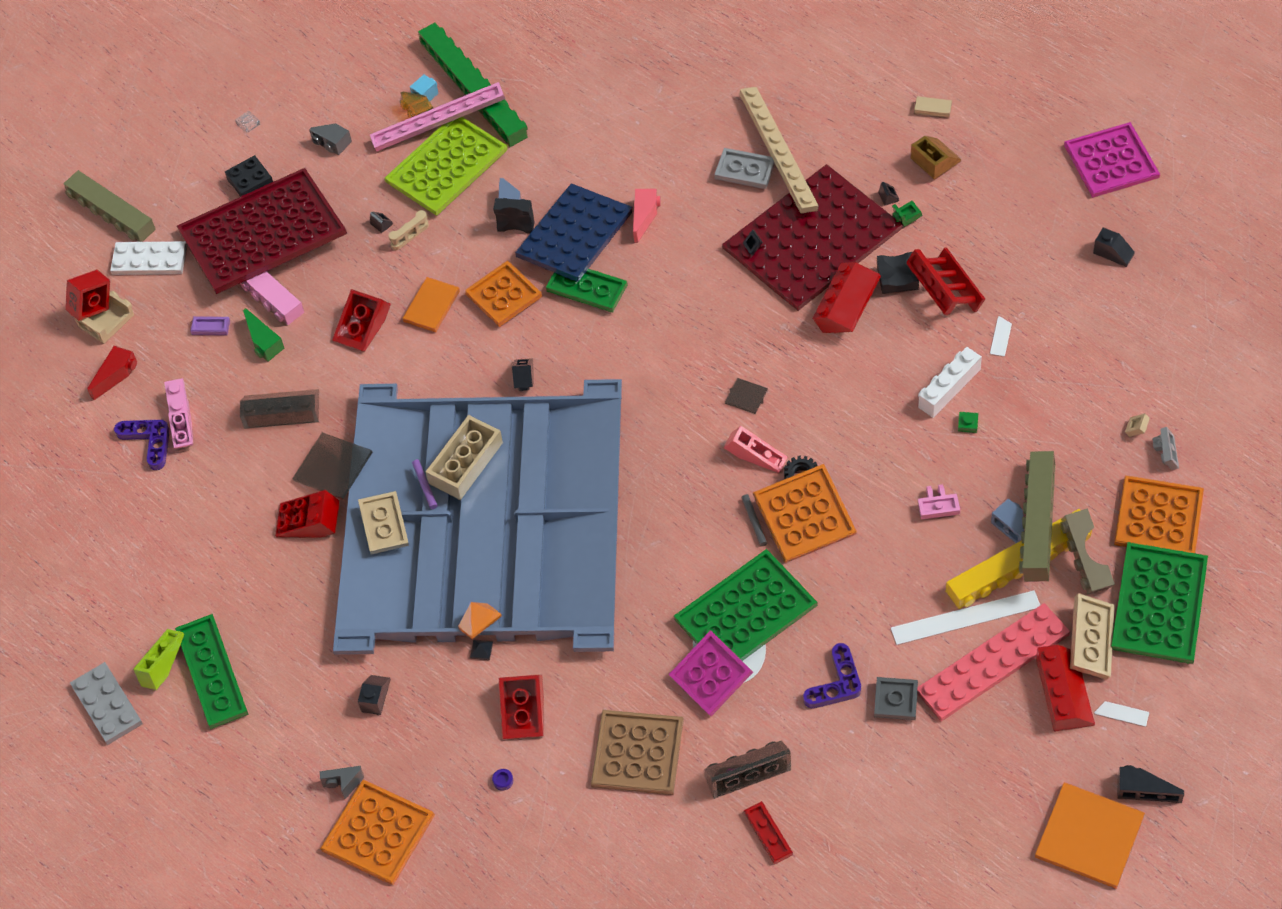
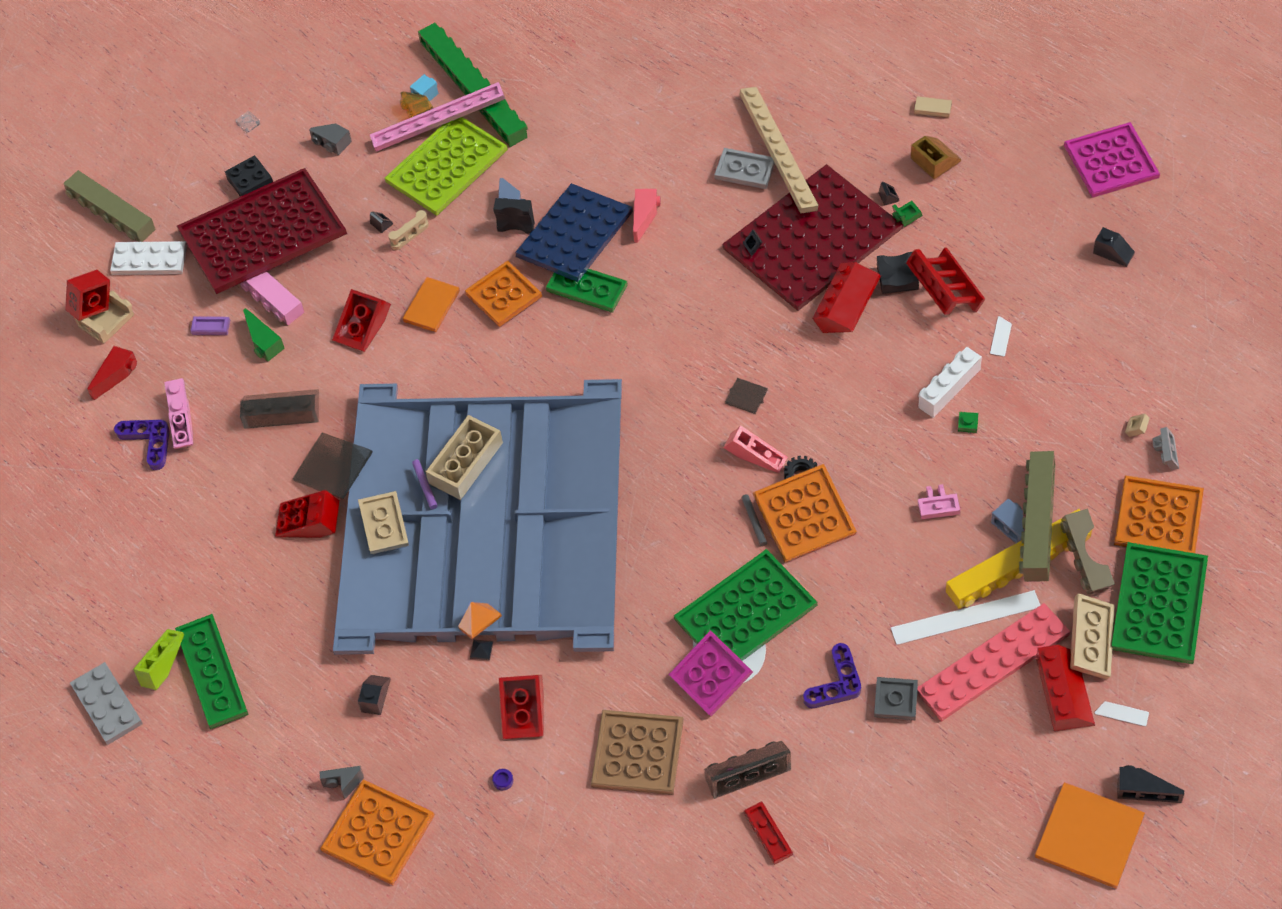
black slope [512,358,534,391] -> none

